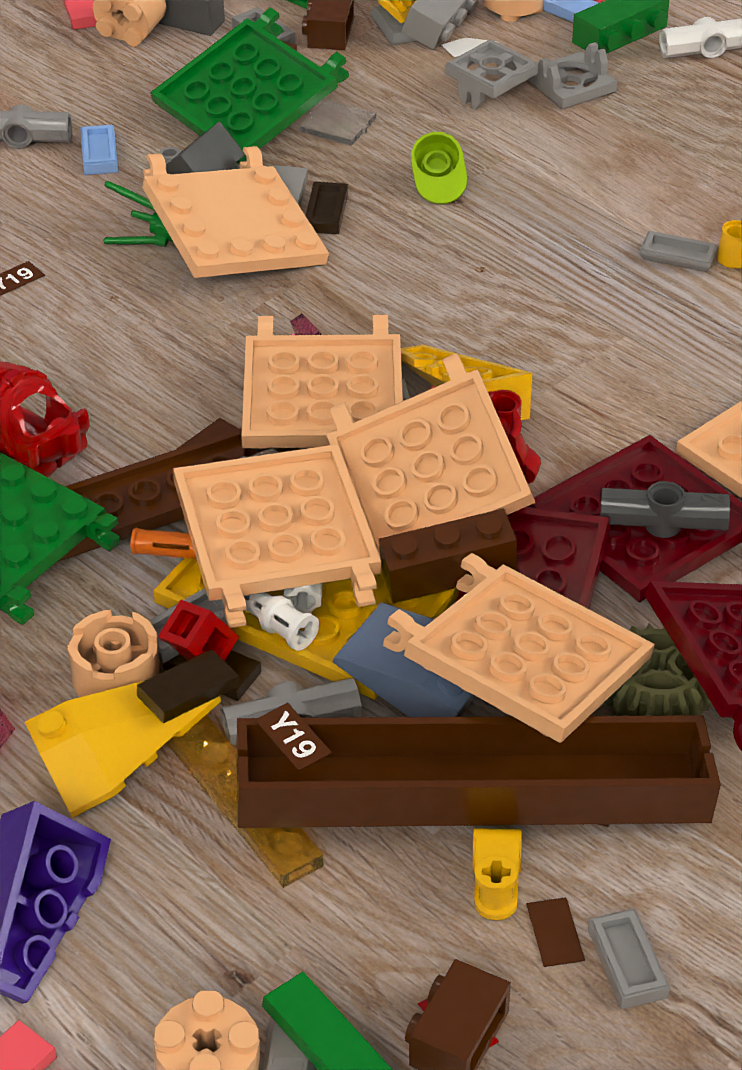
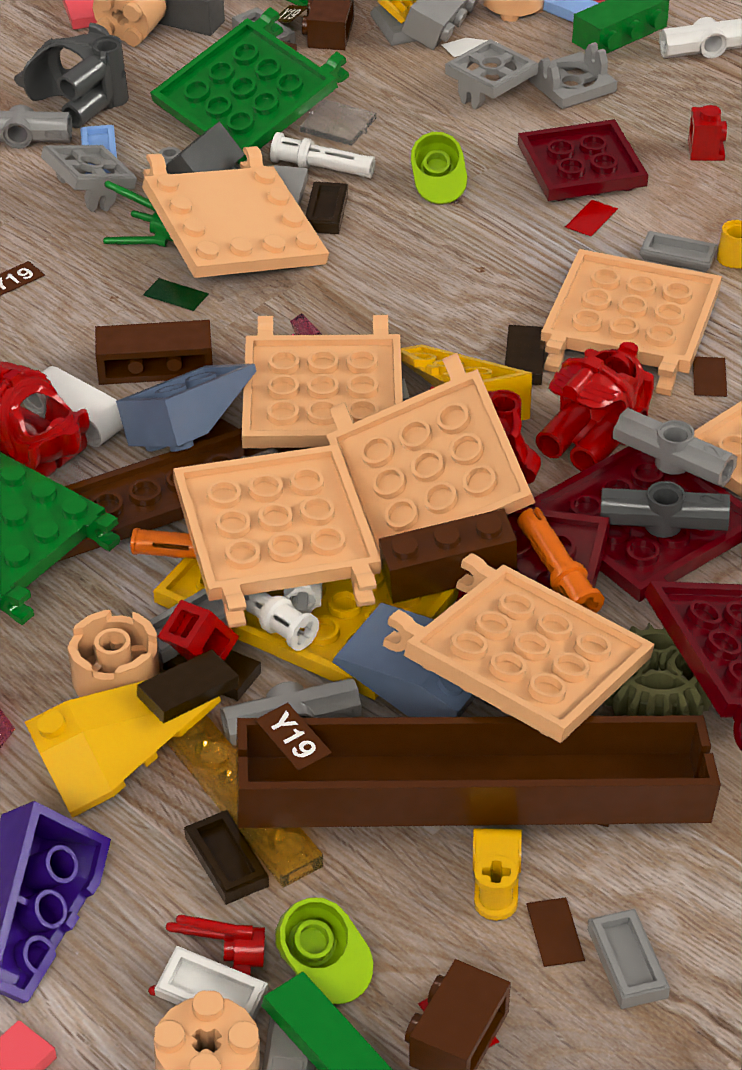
none -> dark grey helmet [14,23,129,128]
none -> white beam [23,366,123,447]
none -> light grey piece [41,145,137,212]
none -> reddish brown brick [95,320,213,385]
none -> sand blue slope [116,364,256,452]
none -> dark green sticker [143,278,209,311]
none -> red plant [148,915,265,996]
none -> white tile [154,946,269,1020]
none -> dark brown tile [184,810,269,905]
none -> white pin [270,132,376,179]
none -> lime cap [275,897,374,1005]
none -> reddish brown sticker [277,5,310,23]
none -> dark brown tile [505,325,545,385]
none -> orange pin [517,507,605,613]
none -> dark red plate [518,119,648,201]
none -> red helmet [536,342,654,472]
none -> light nougat plate [541,249,722,396]
none -> red sticker [565,200,618,236]
none -> light grey piece [613,408,737,488]
none -> red brick [688,105,727,161]
none -> reddish brown sticker [693,356,727,397]

